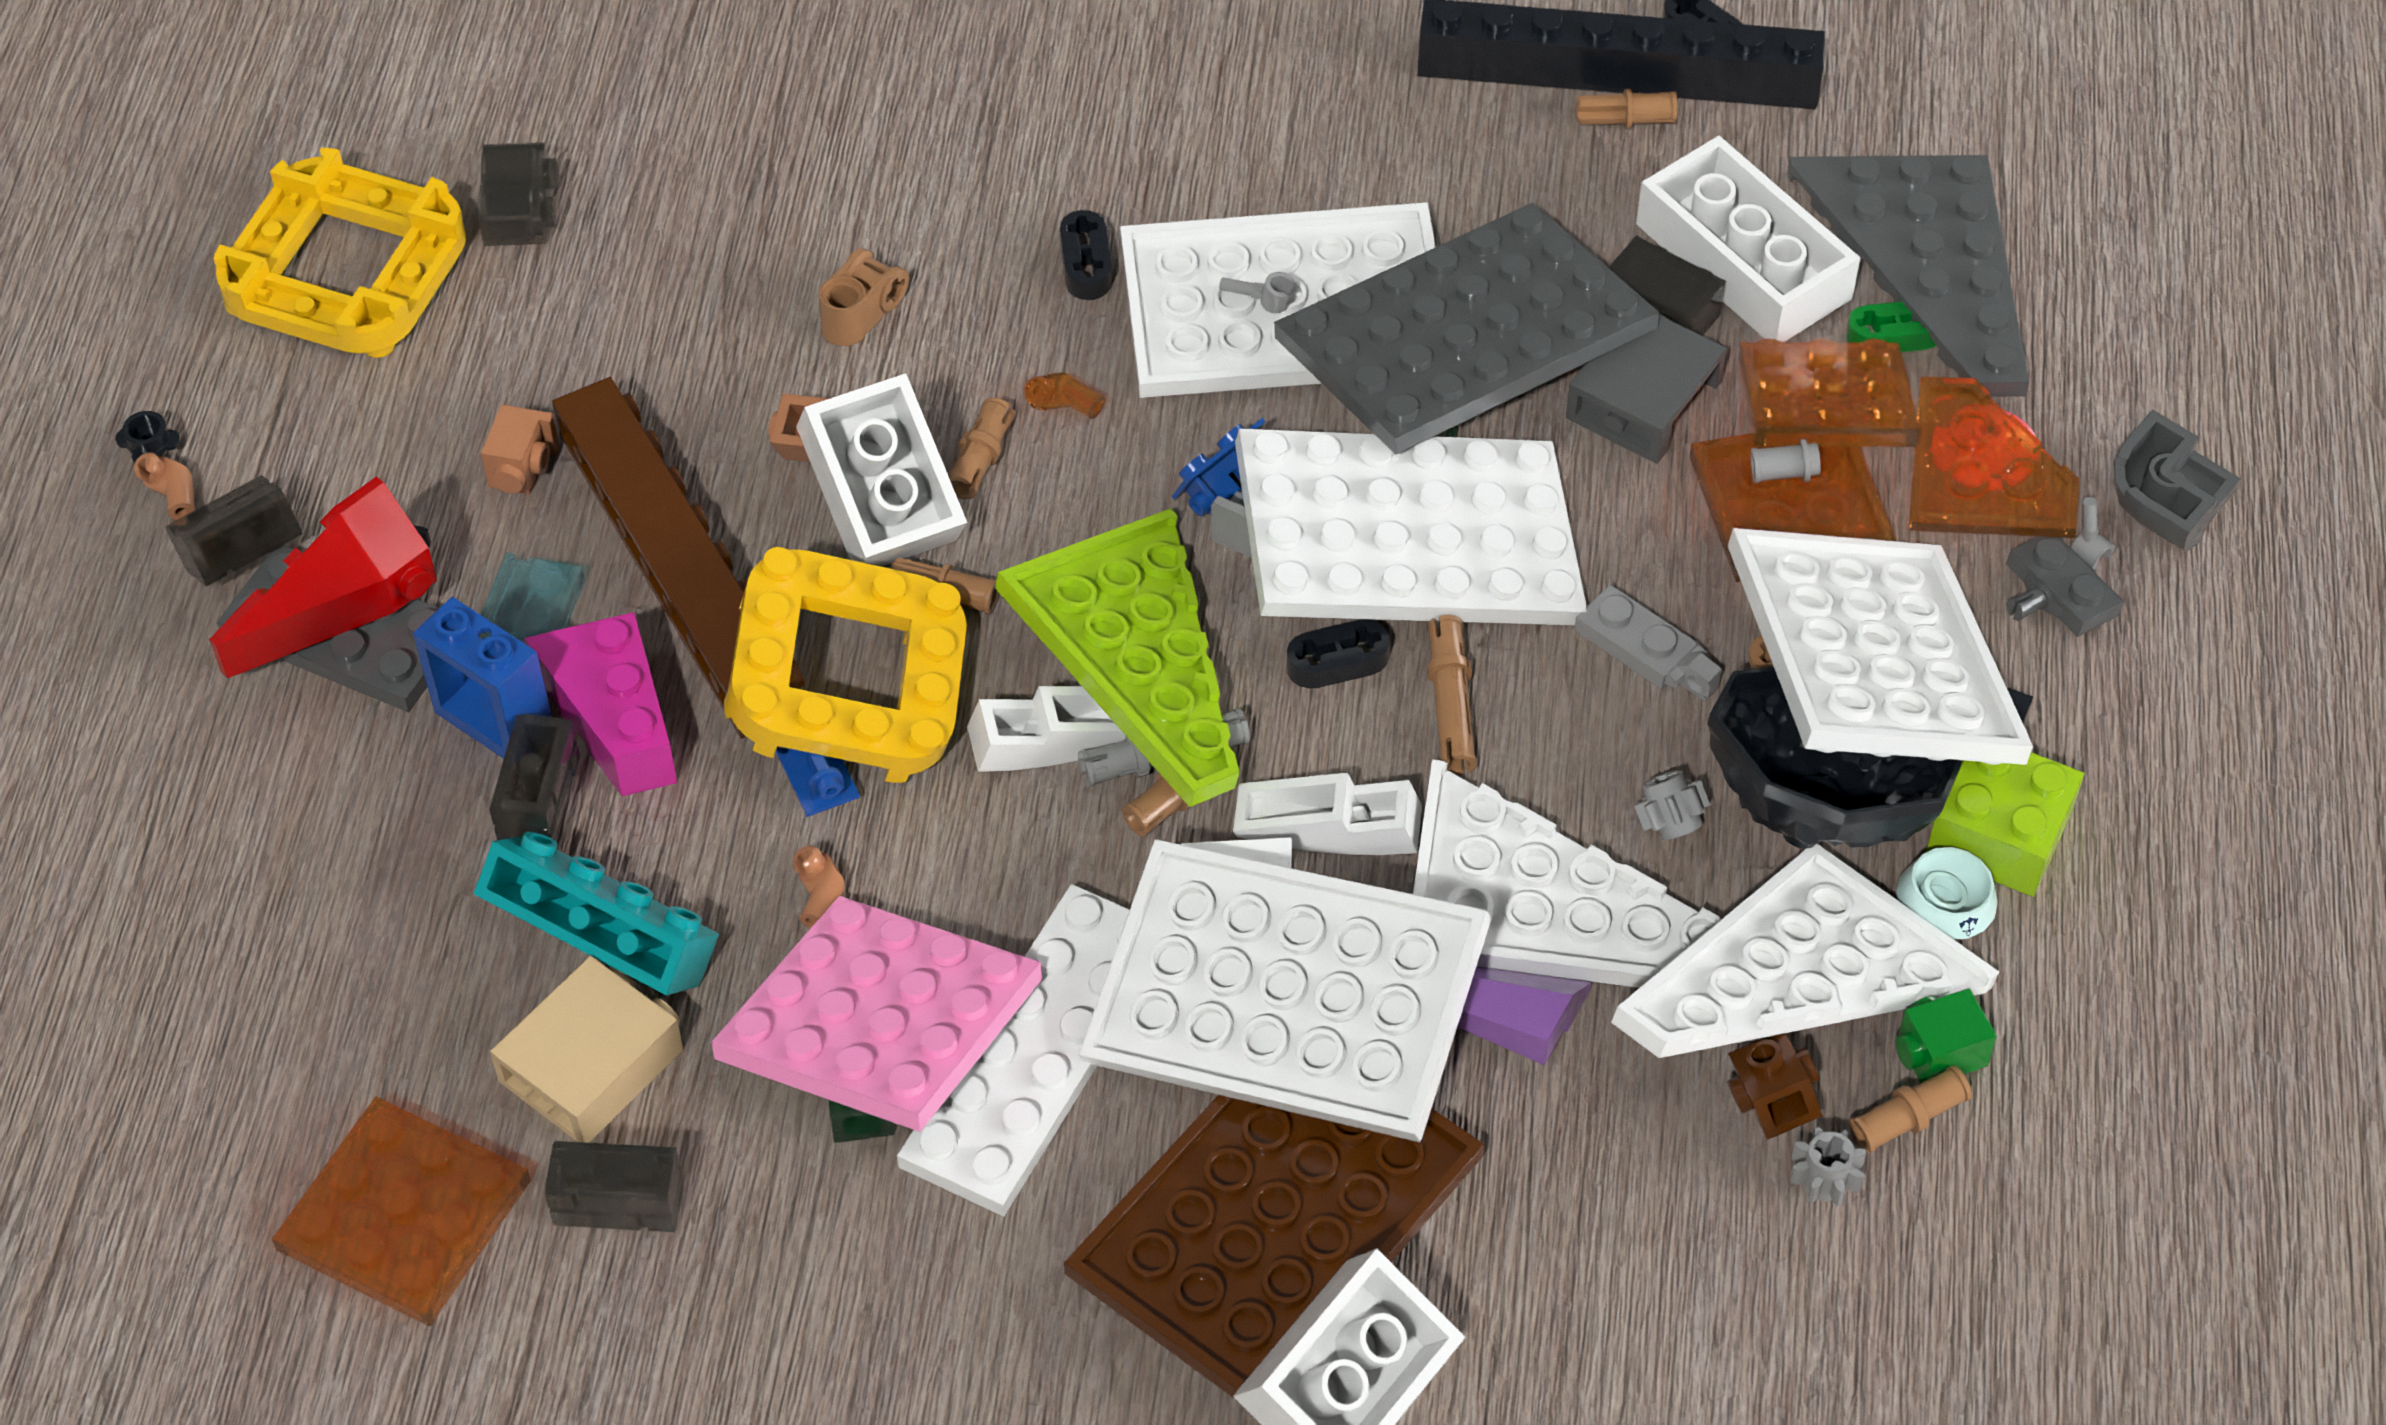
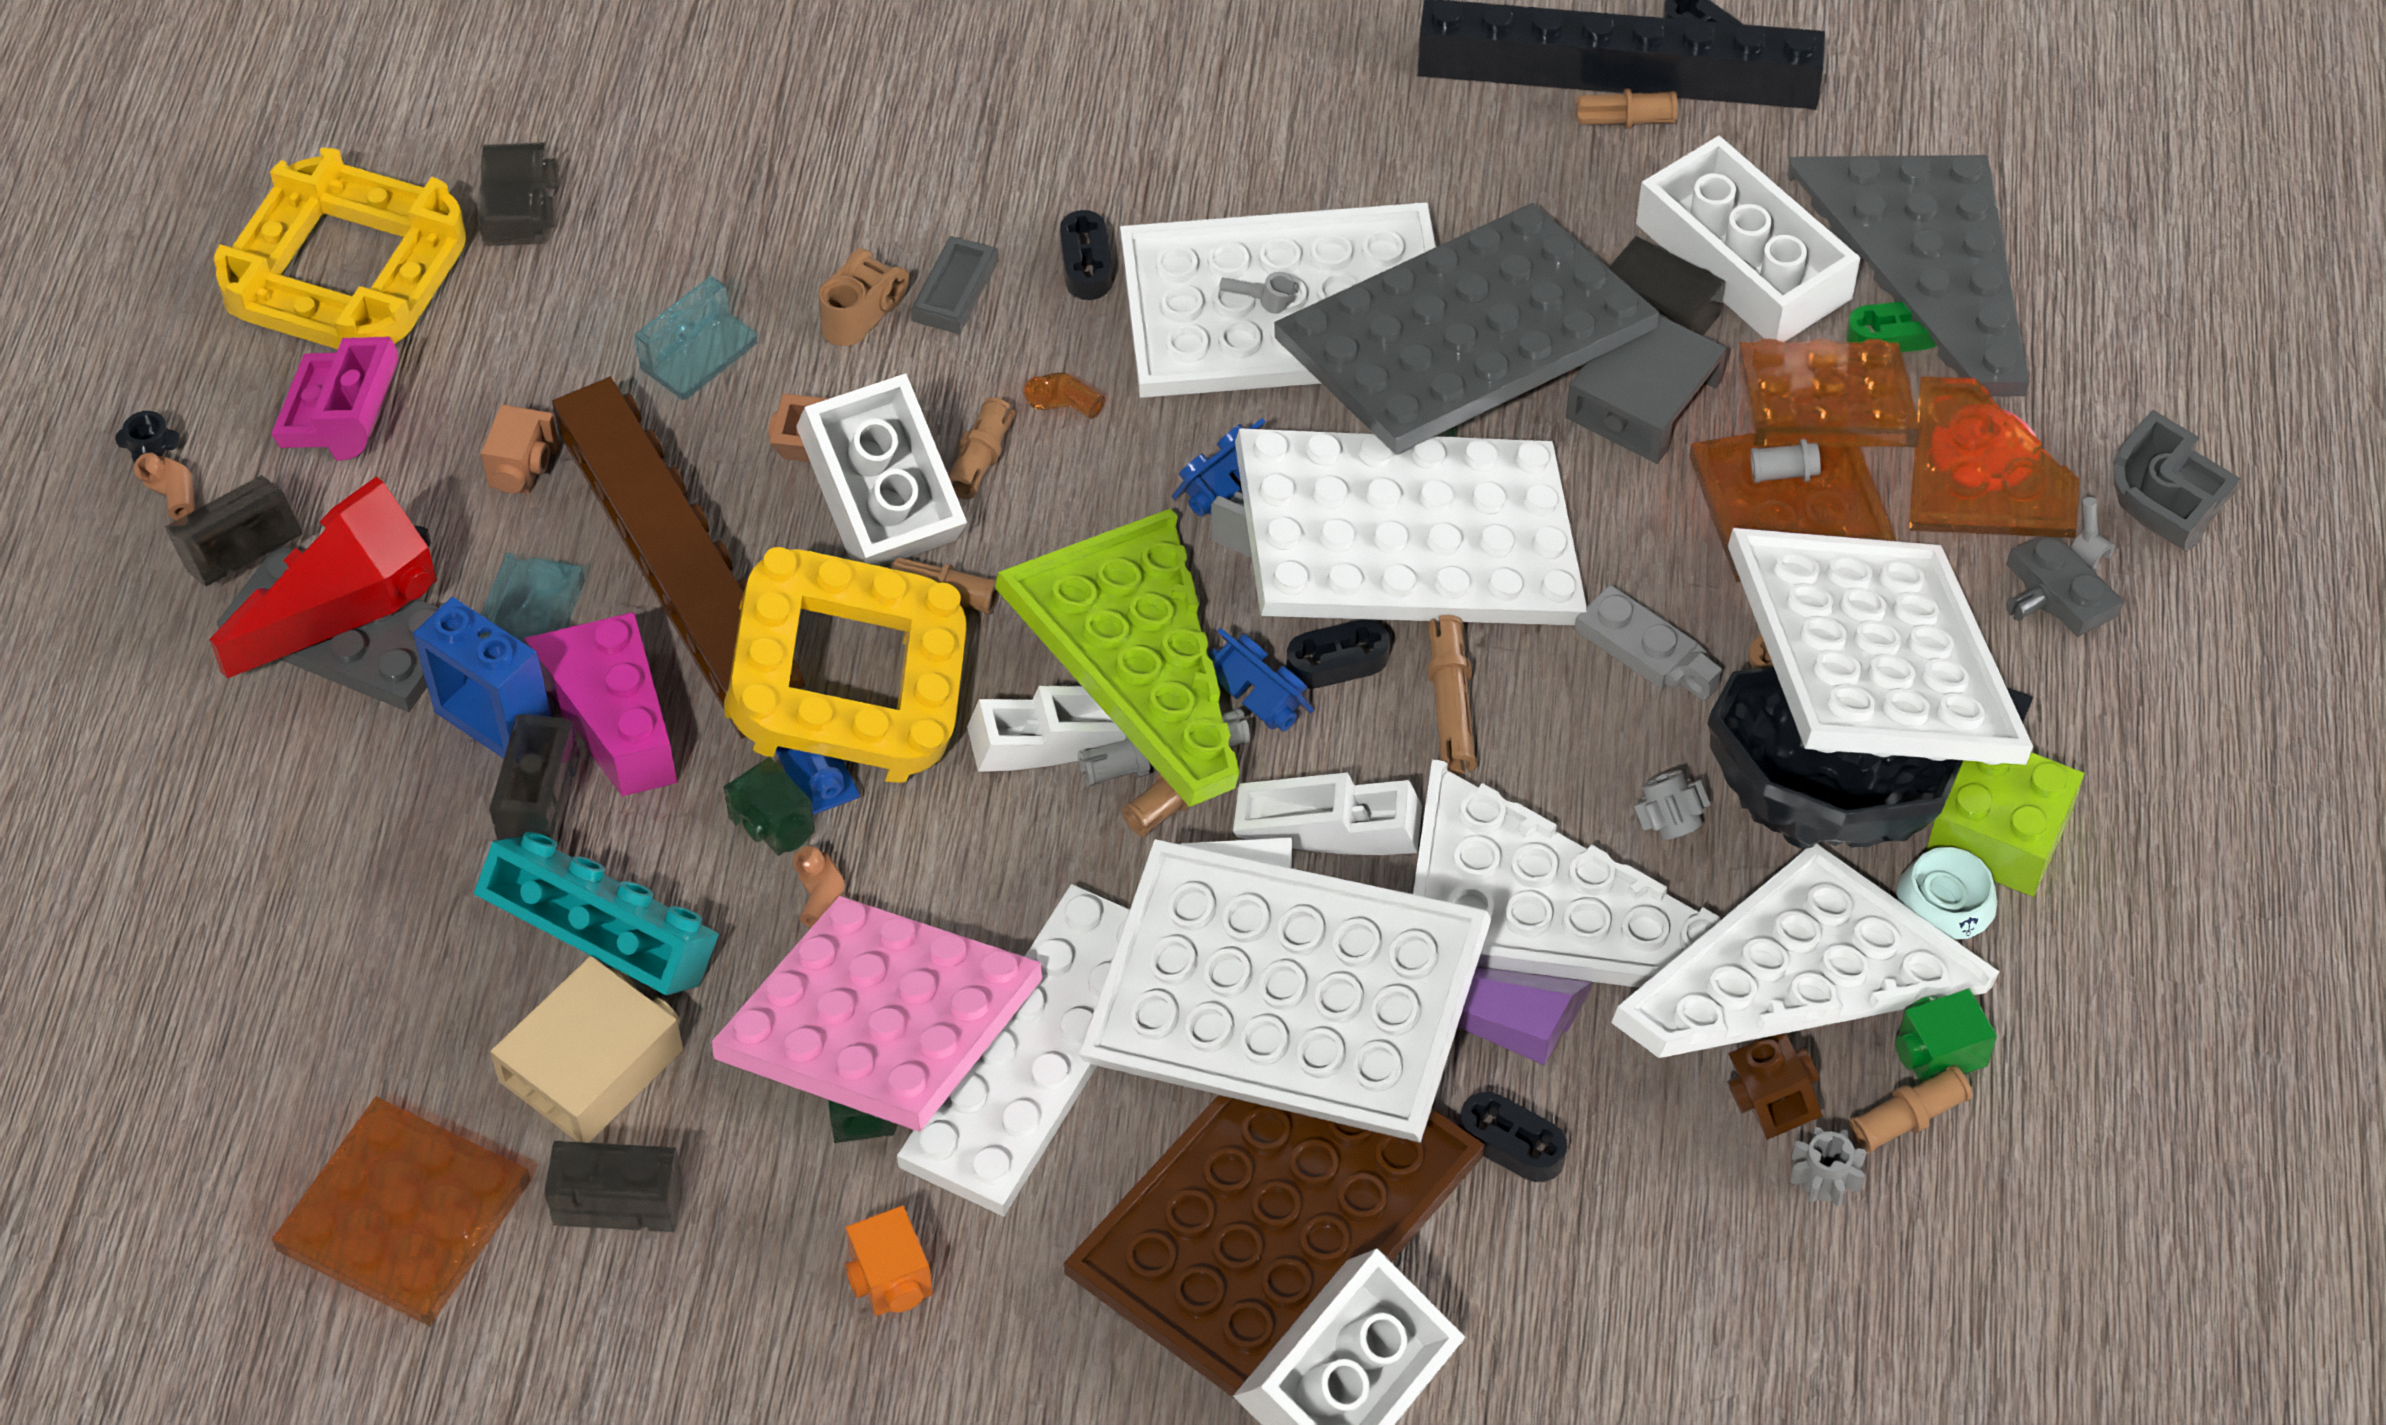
none -> dark pink brick [271,337,398,461]
none -> clear light blue panel [634,275,758,400]
none -> clear green brick [723,756,815,856]
none -> orange brick [844,1205,933,1317]
none -> dark grey tile [911,236,999,334]
none -> blue hinge [1207,628,1314,732]
none -> black beam [1459,1092,1567,1182]

